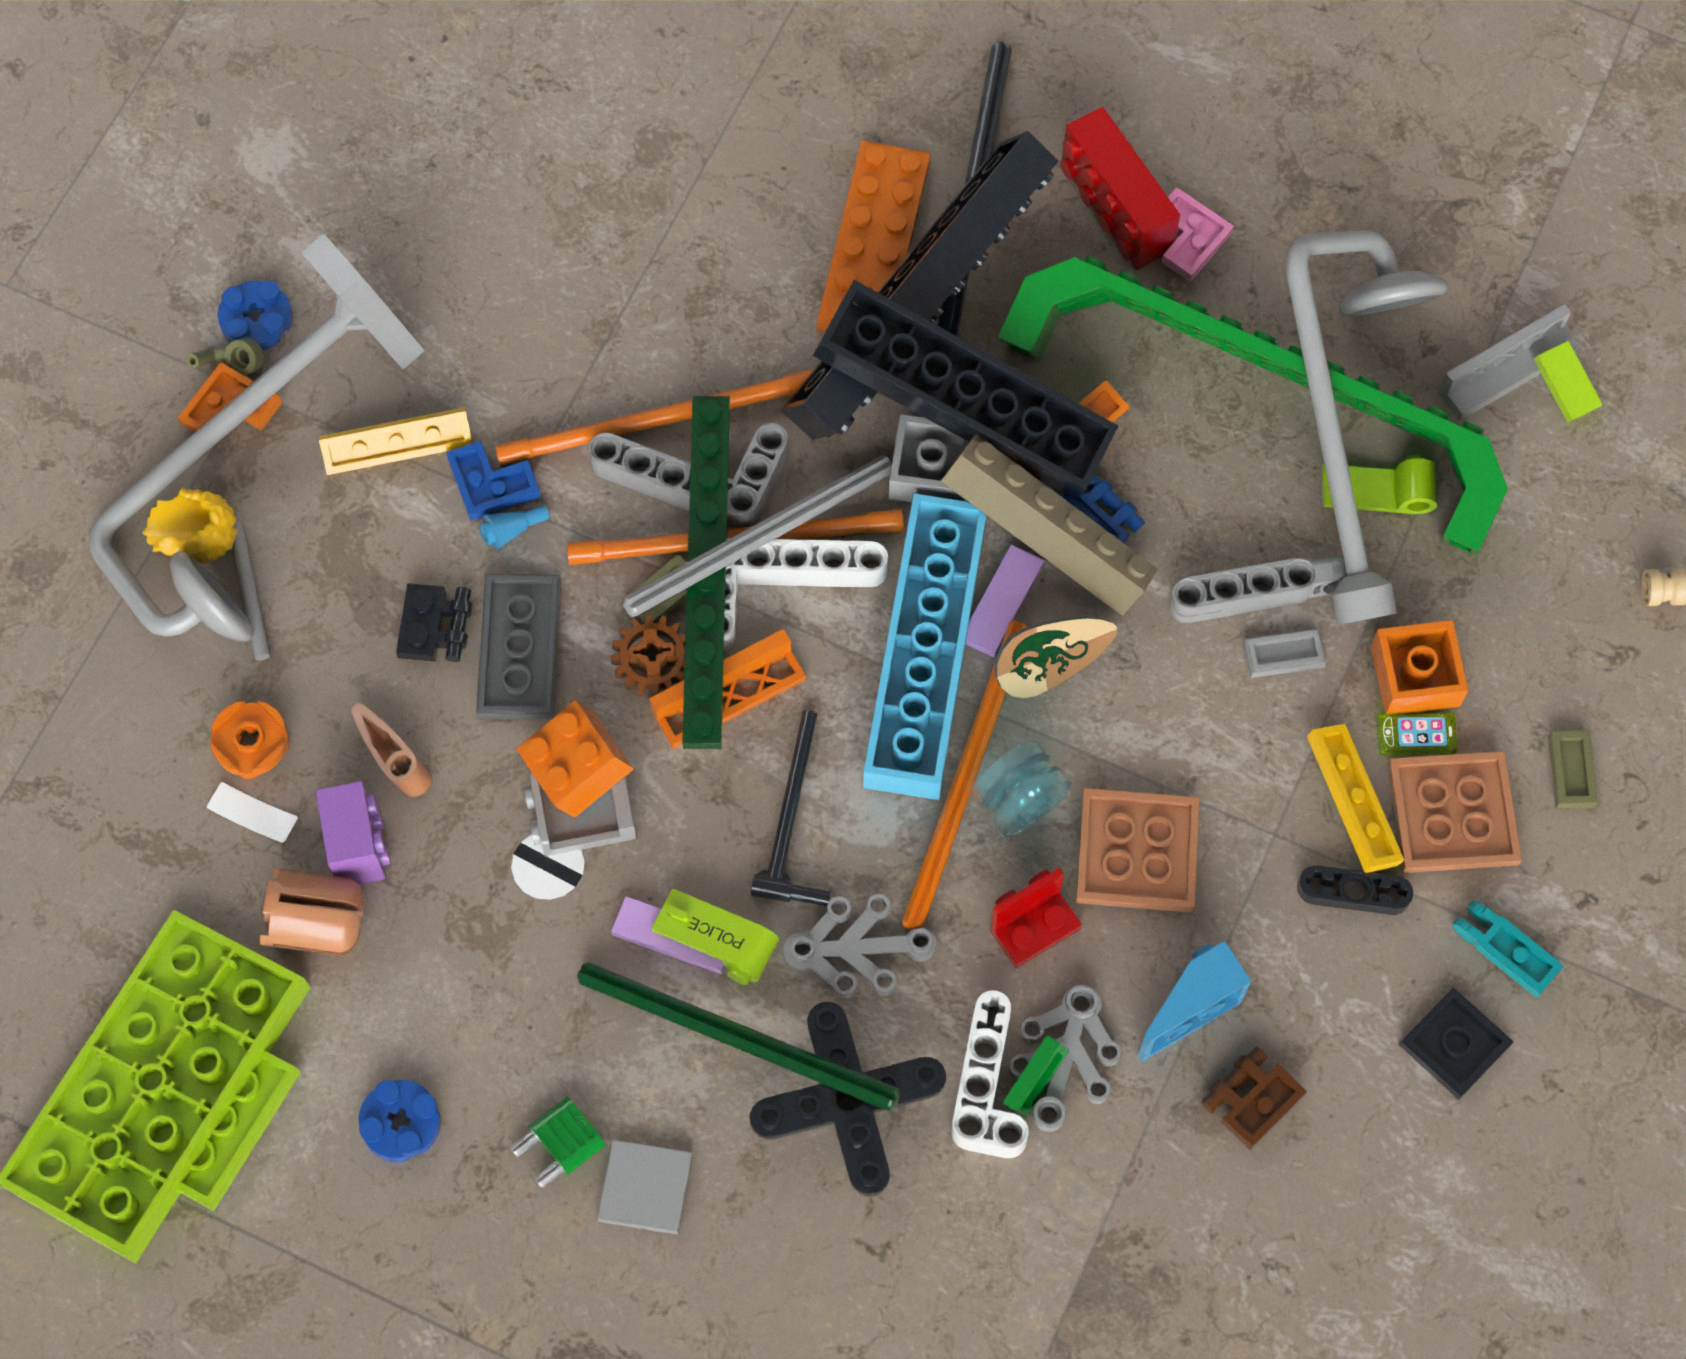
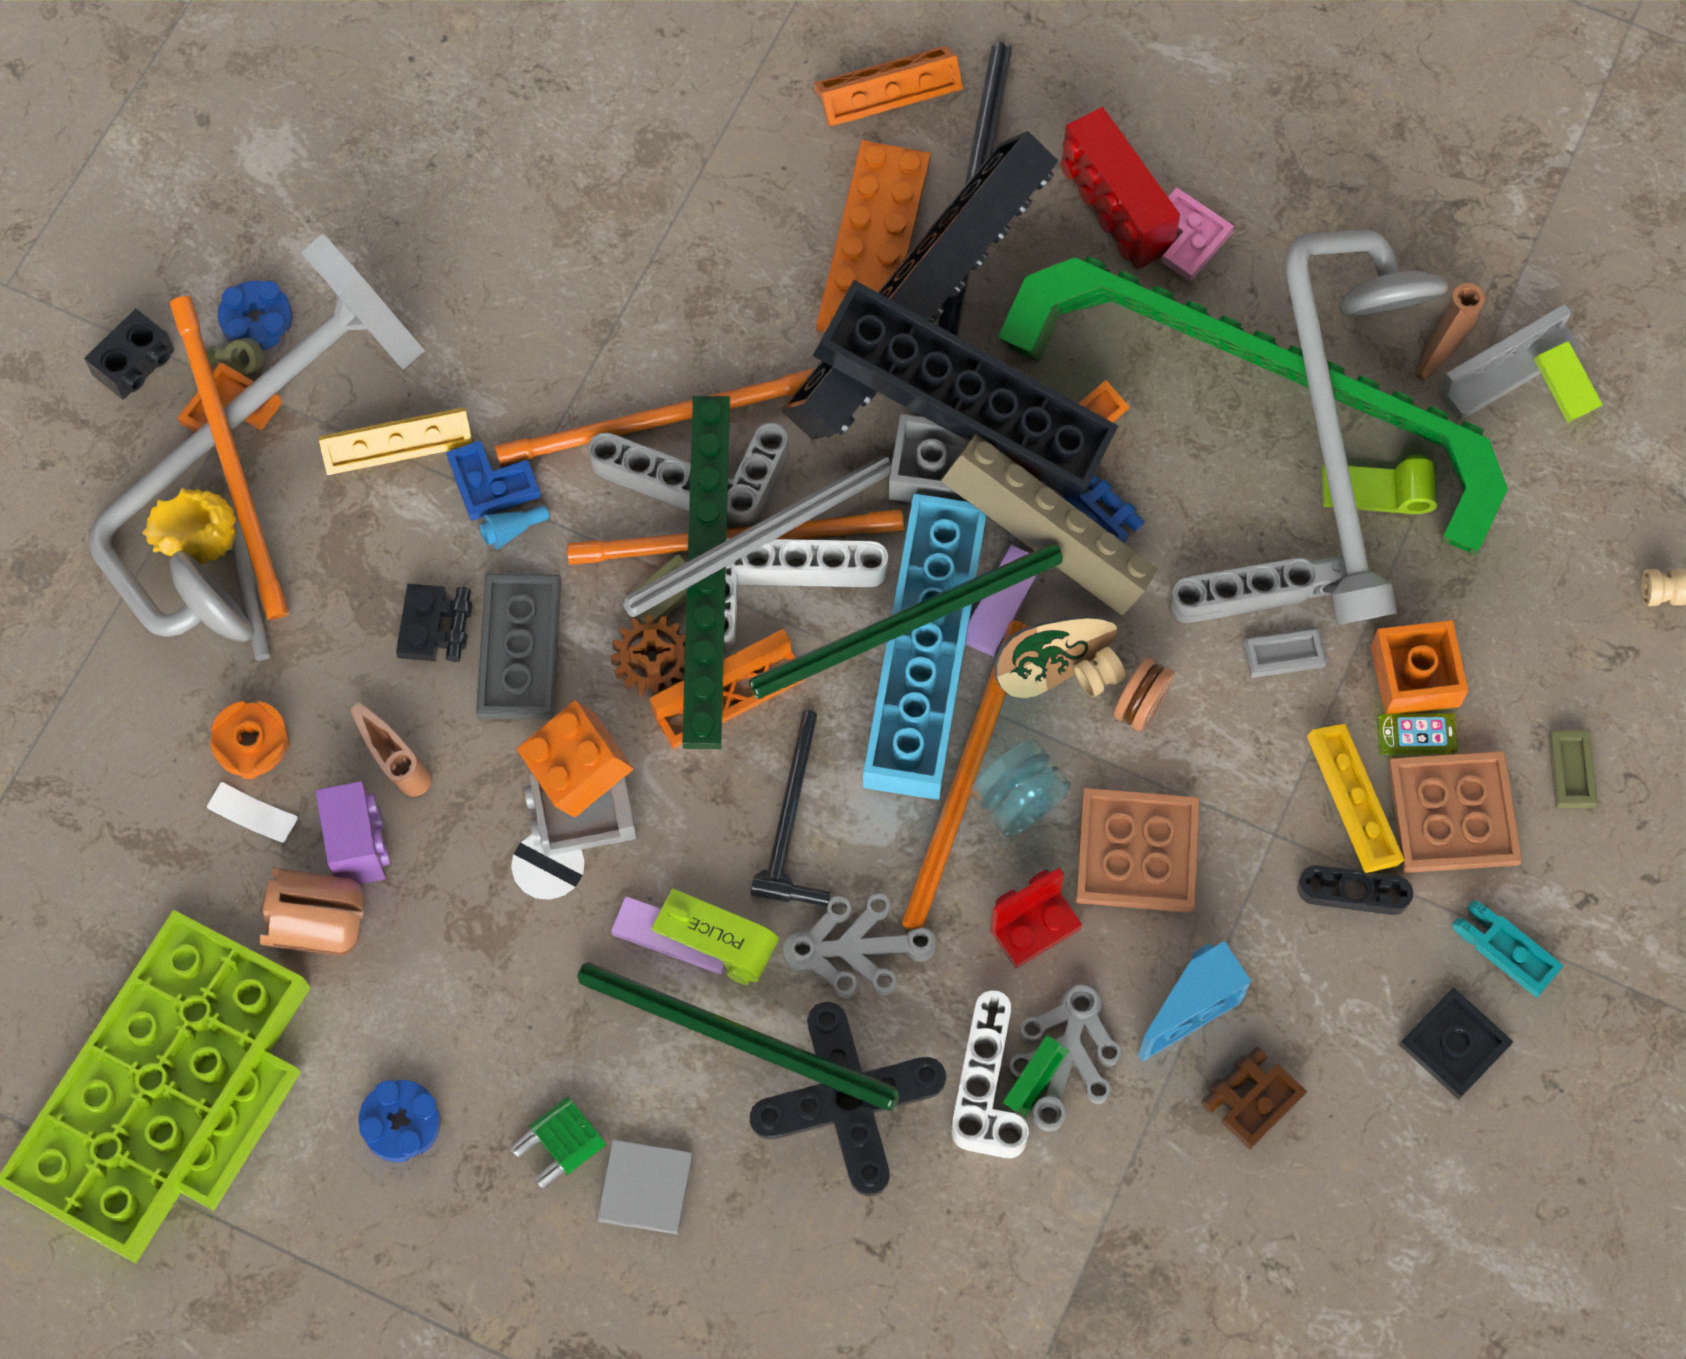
none -> black brick [84,309,175,400]
none -> orange piece [169,296,289,620]
none -> dark green axle [749,543,1063,699]
none -> orange fence [813,46,963,127]
none -> tan wheel [1073,647,1126,698]
none -> nougat head [1113,657,1175,732]
none -> nougat piece [1415,283,1485,382]

